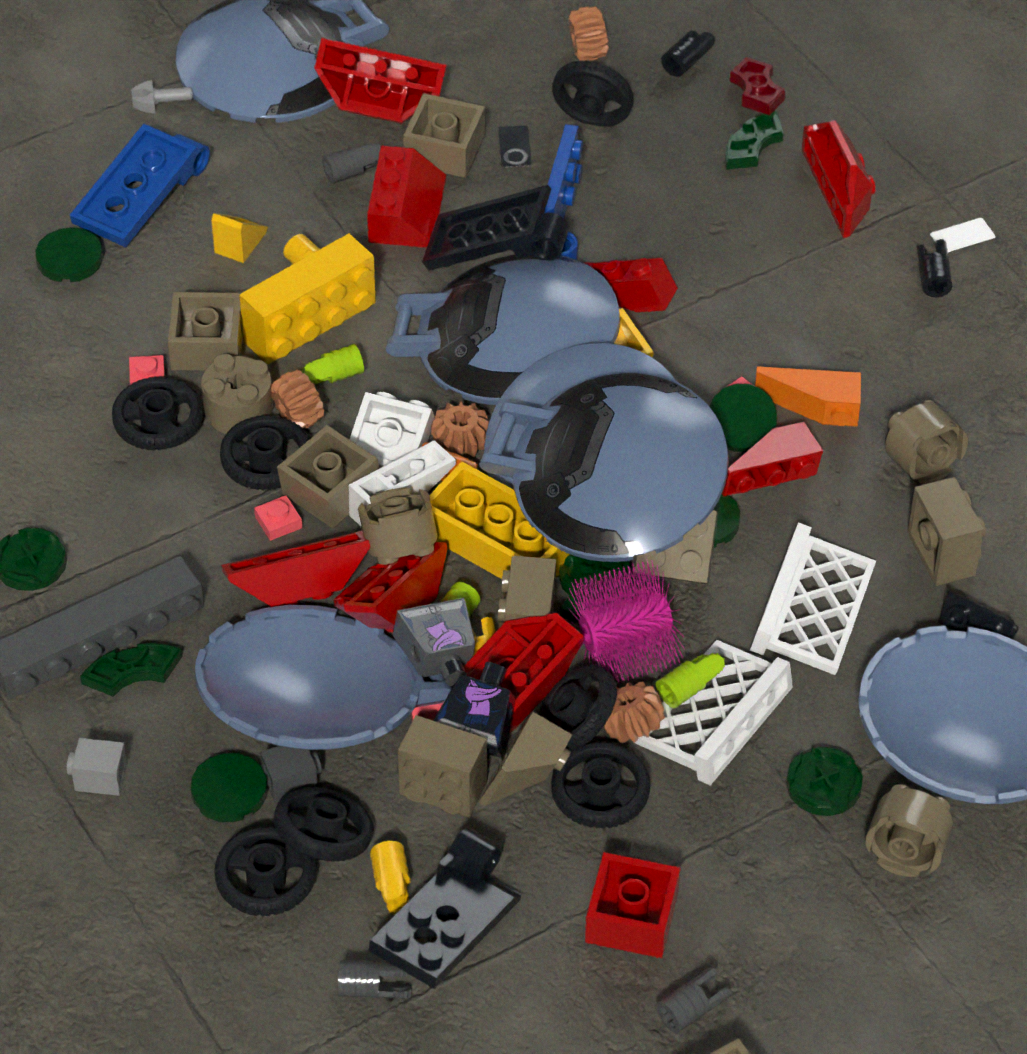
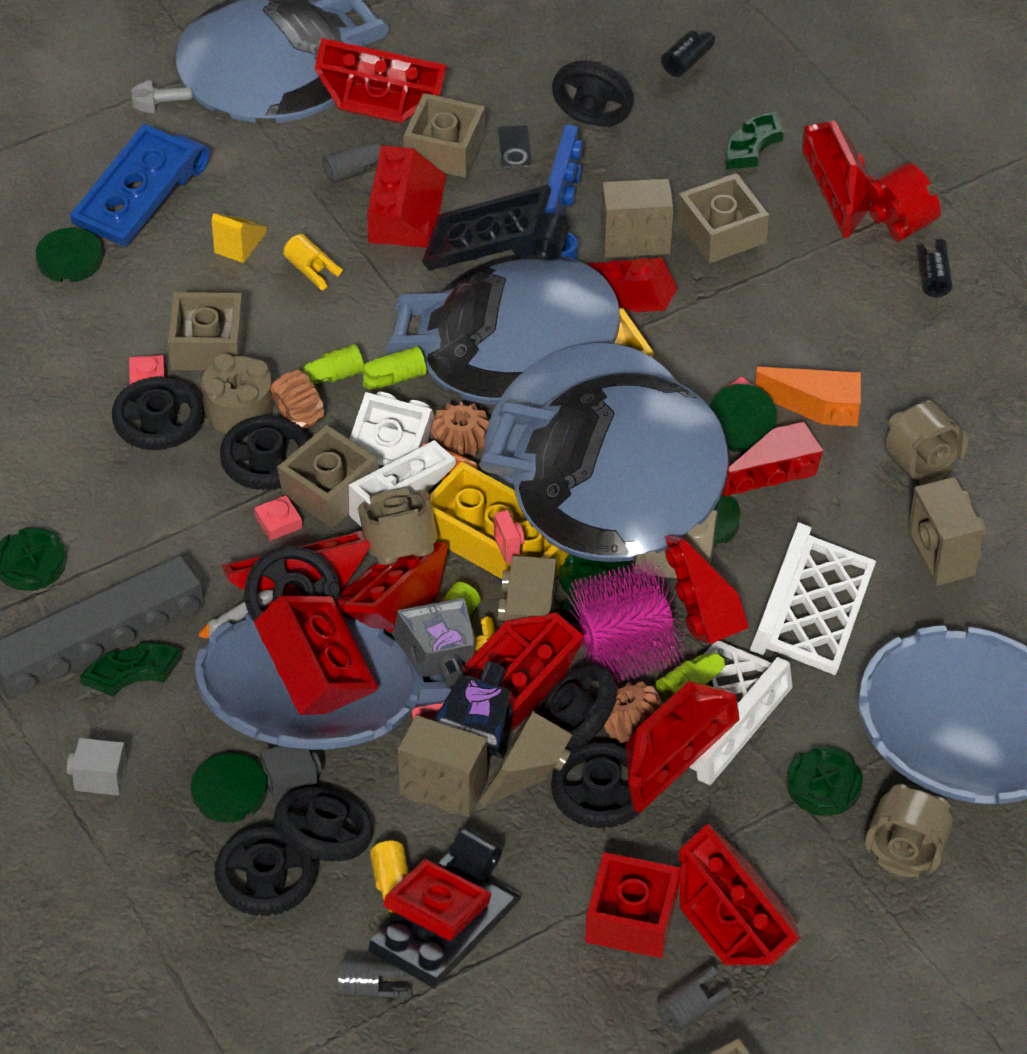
yellow brick [239,233,376,365] -> none
nougat gear [568,6,608,61] -> none
dark red tile [730,57,785,115] -> none
white sticker [930,218,995,252] -> none
black hinge [938,590,1019,639] -> none
none -> light grey piece [199,590,273,639]
none -> black wheel [244,546,340,622]
none -> red slope [254,596,378,715]
none -> lime hinge [363,346,427,390]
none -> red tile [383,859,492,941]
none -> coral plate [494,510,524,564]
none -> dark tan brick [601,178,673,257]
none -> red wedge [626,681,740,813]
none -> red slope [665,535,749,644]
none -> dark tan brick [677,173,769,264]
none -> red wedge [679,824,801,966]
none -> red brick [867,163,941,242]

